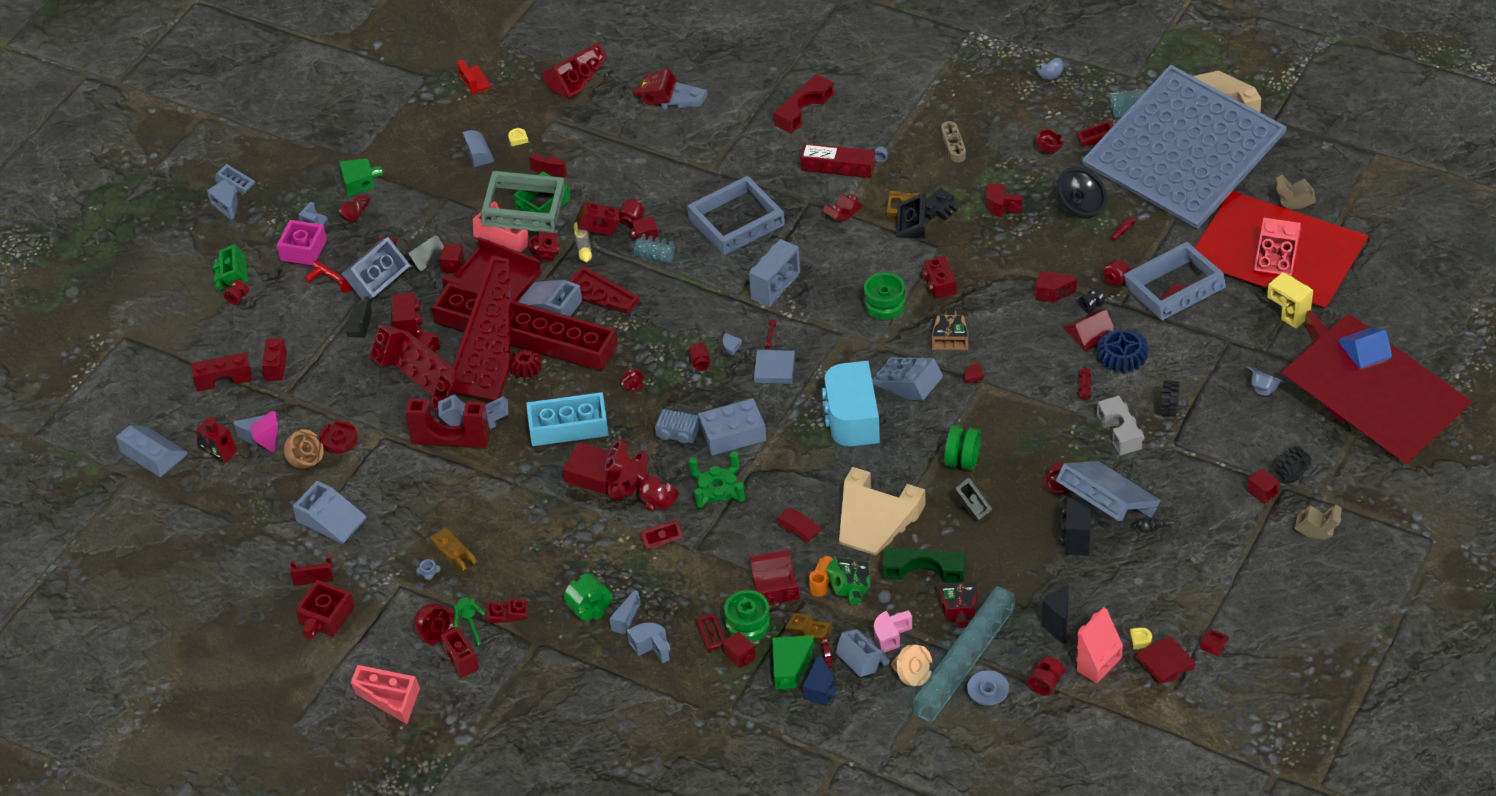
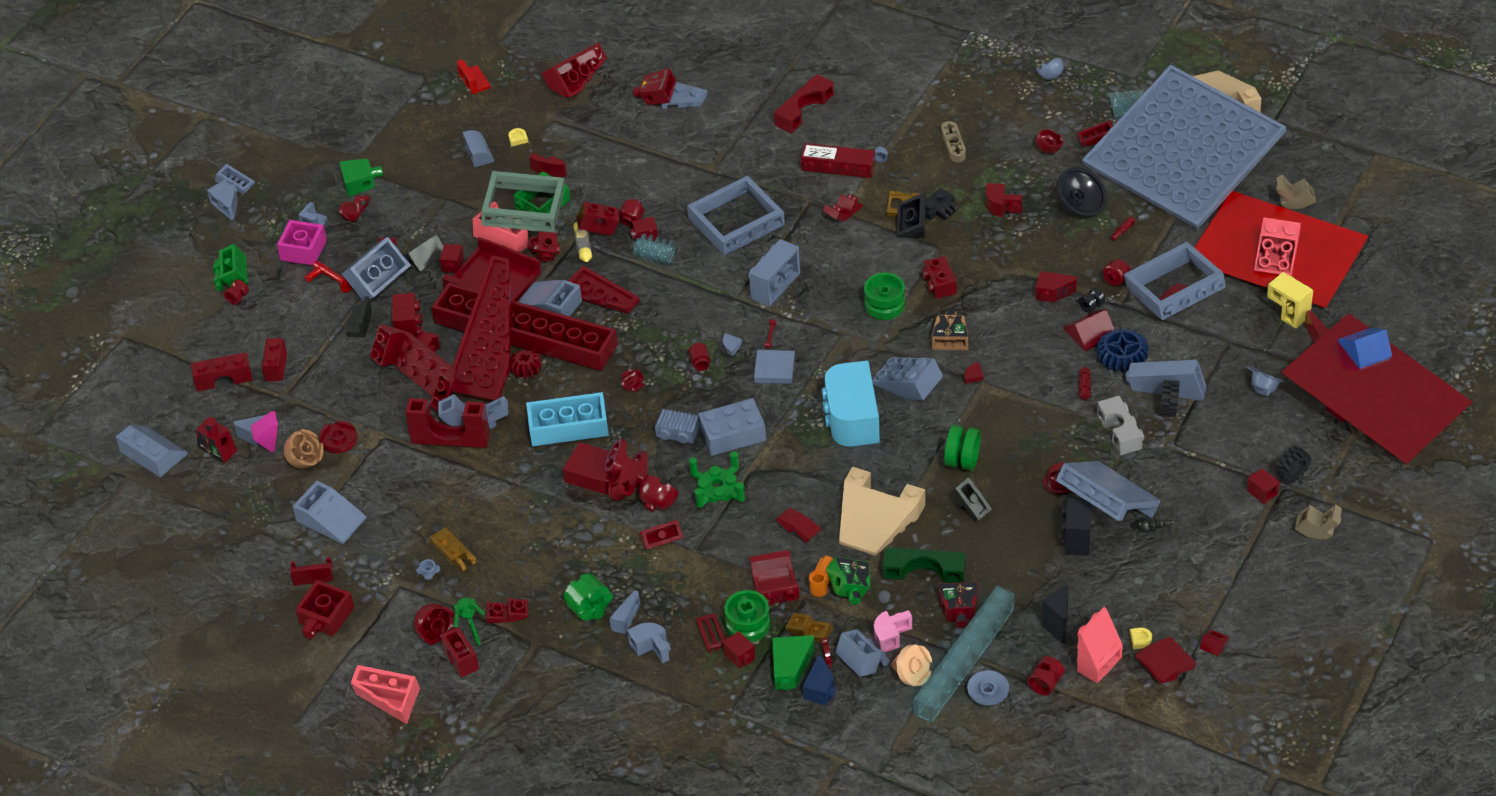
none -> sand blue slope [1126,360,1207,401]

